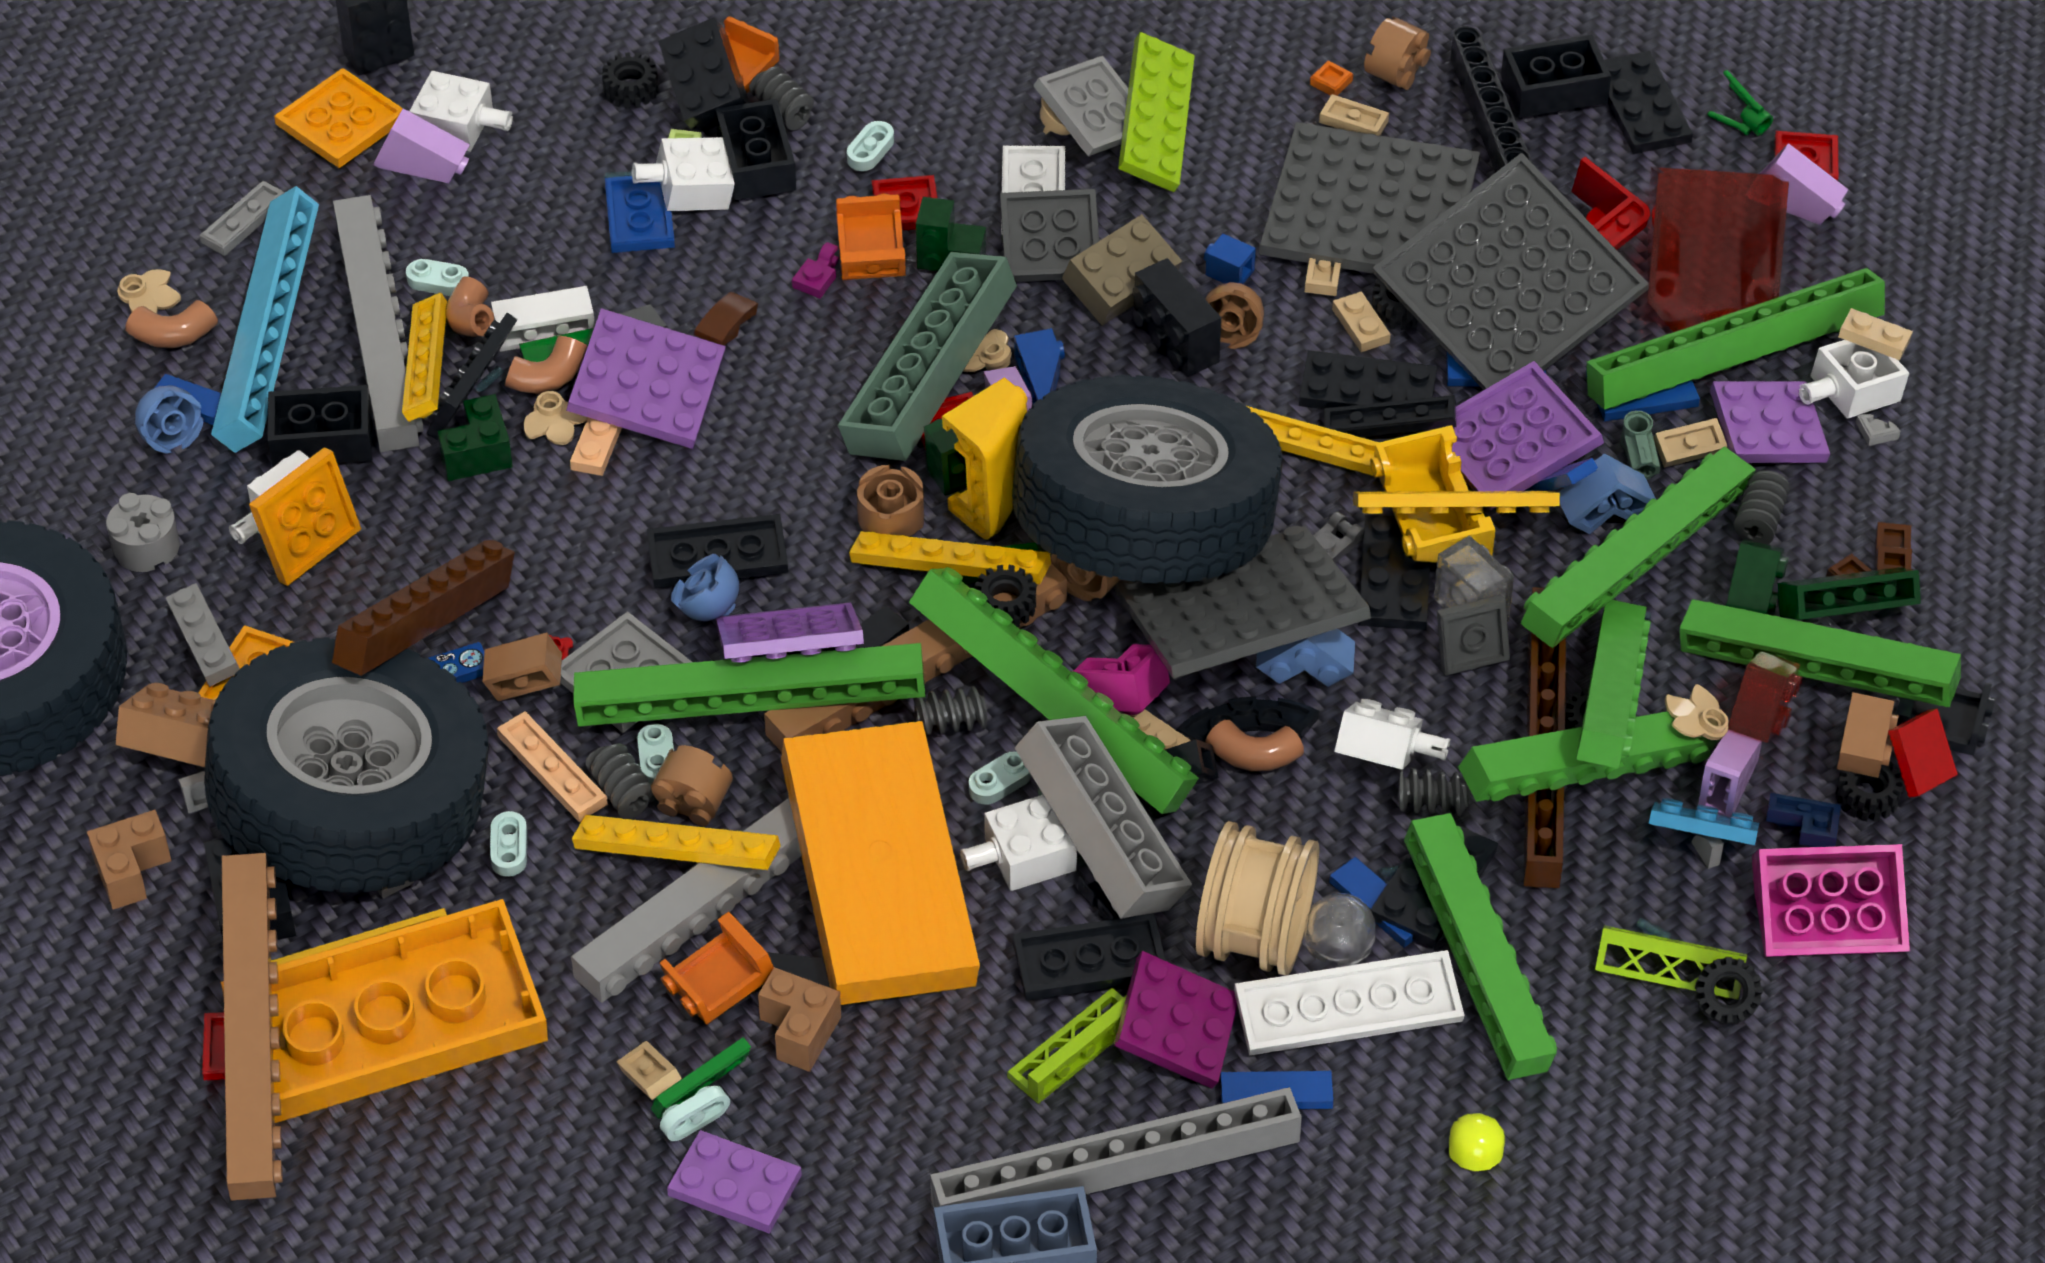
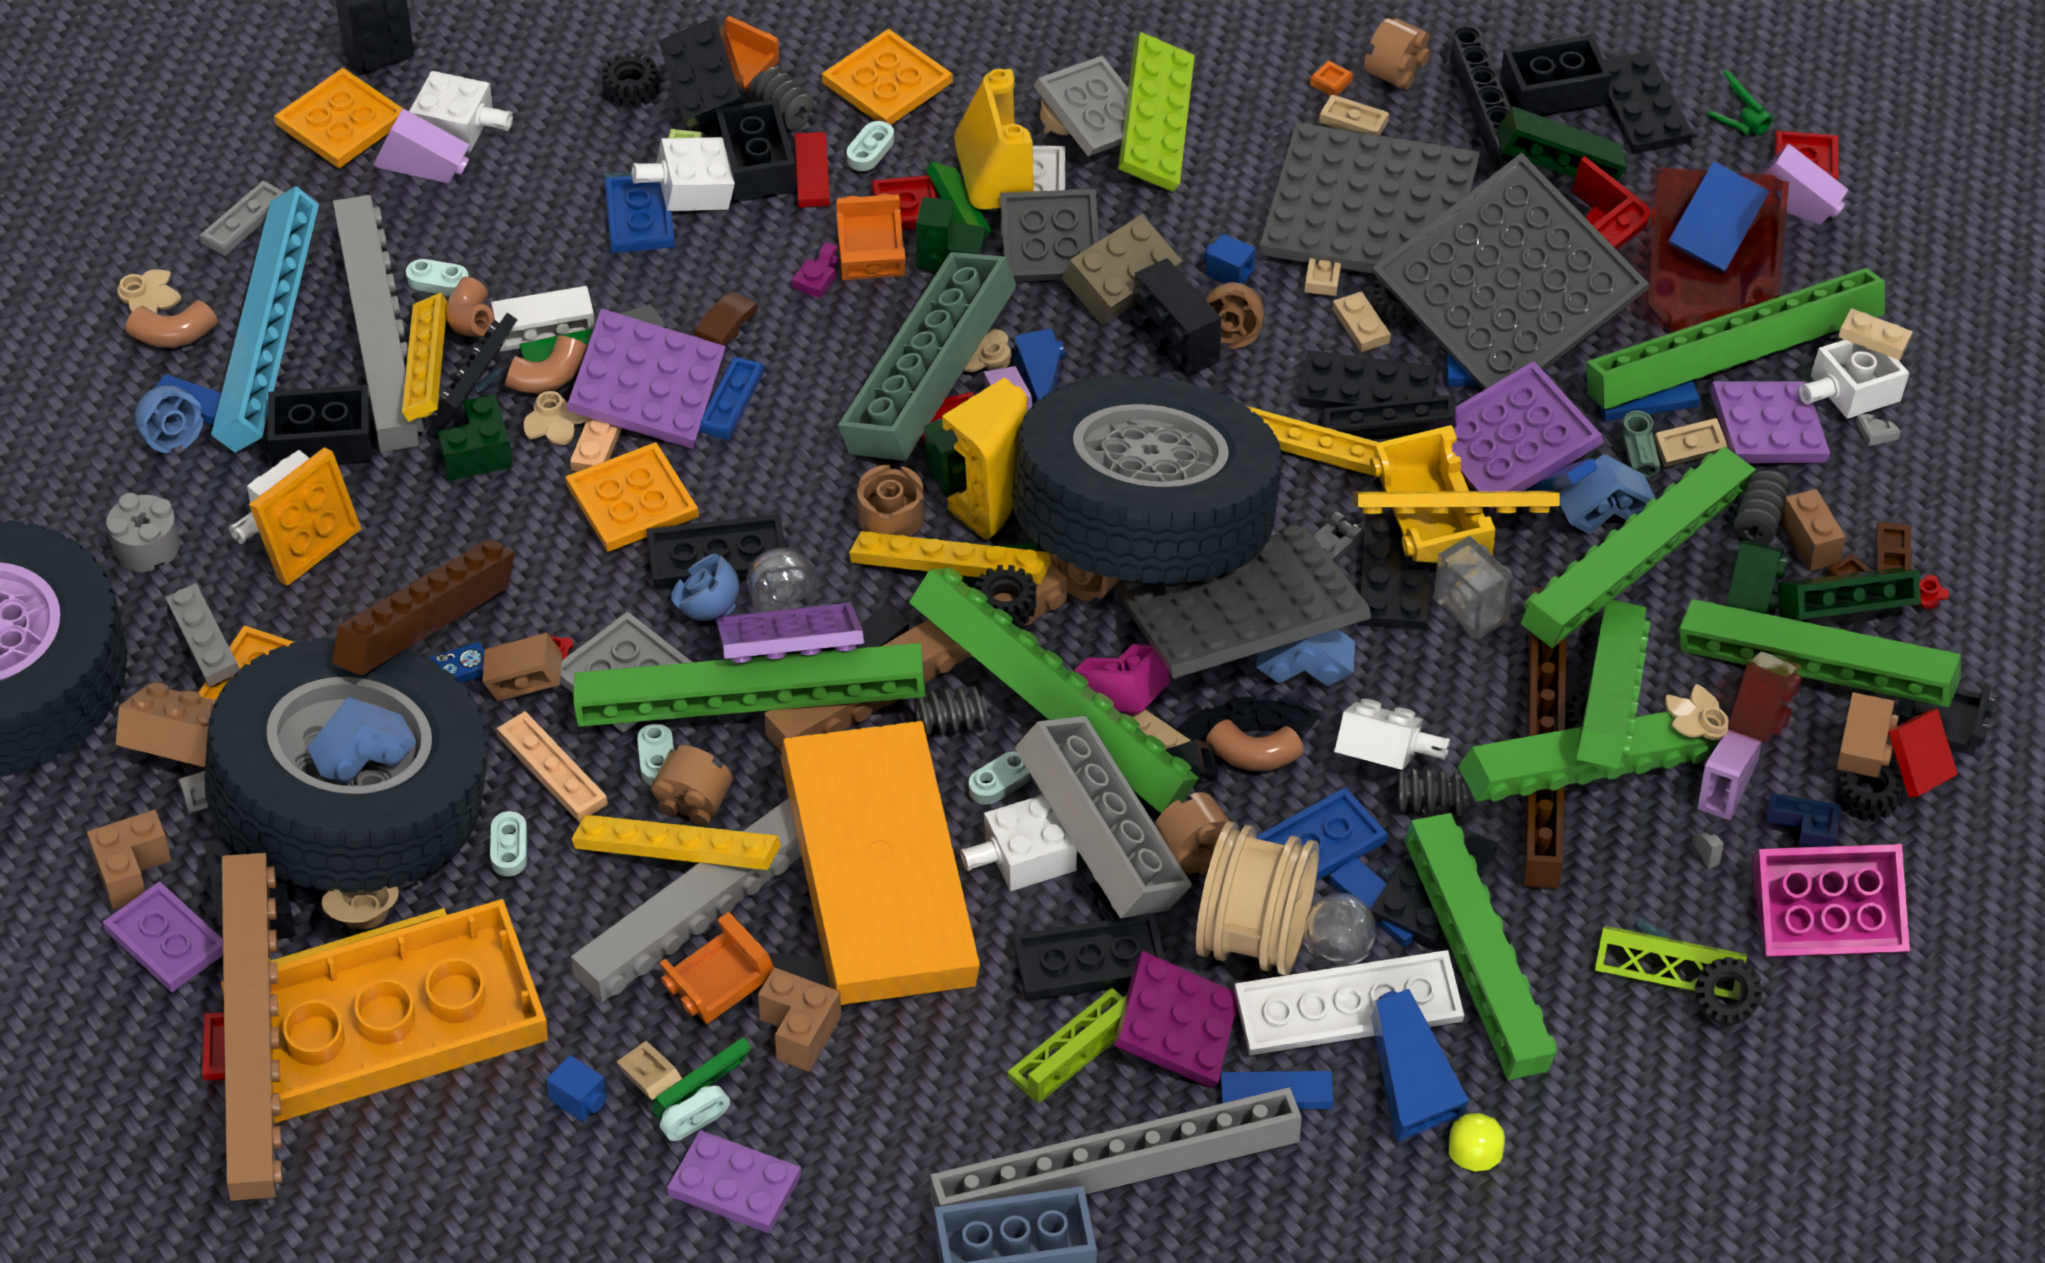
dark grey piece [585,743,653,819] -> none
dark grey tile [1437,595,1510,676] -> none
dark azure plate [1649,798,1760,845] -> none
none -> medium lavender plate [103,881,223,993]
none -> medium blue brick [307,697,416,784]
none -> tan piece [321,886,399,929]
none -> blue brick [546,1055,607,1122]
none -> light orange plate [565,442,699,552]
none -> blue tile [699,356,765,440]
none -> clear cylinder [746,548,816,612]
none -> red tile [795,132,830,207]
none -> light orange plate [822,29,953,125]
none -> green tile [926,162,991,237]
none -> yellow windscreen [954,69,1034,209]
none -> medium nougat brick [1155,792,1230,876]
none -> blue plate [1256,787,1388,881]
none -> blue slope [1371,989,1469,1142]
none -> dark green brick [1497,106,1627,182]
none -> blue tile [1668,161,1770,274]
none -> medium nougat brick [1781,489,1846,571]
none -> red plate [1917,575,1949,609]

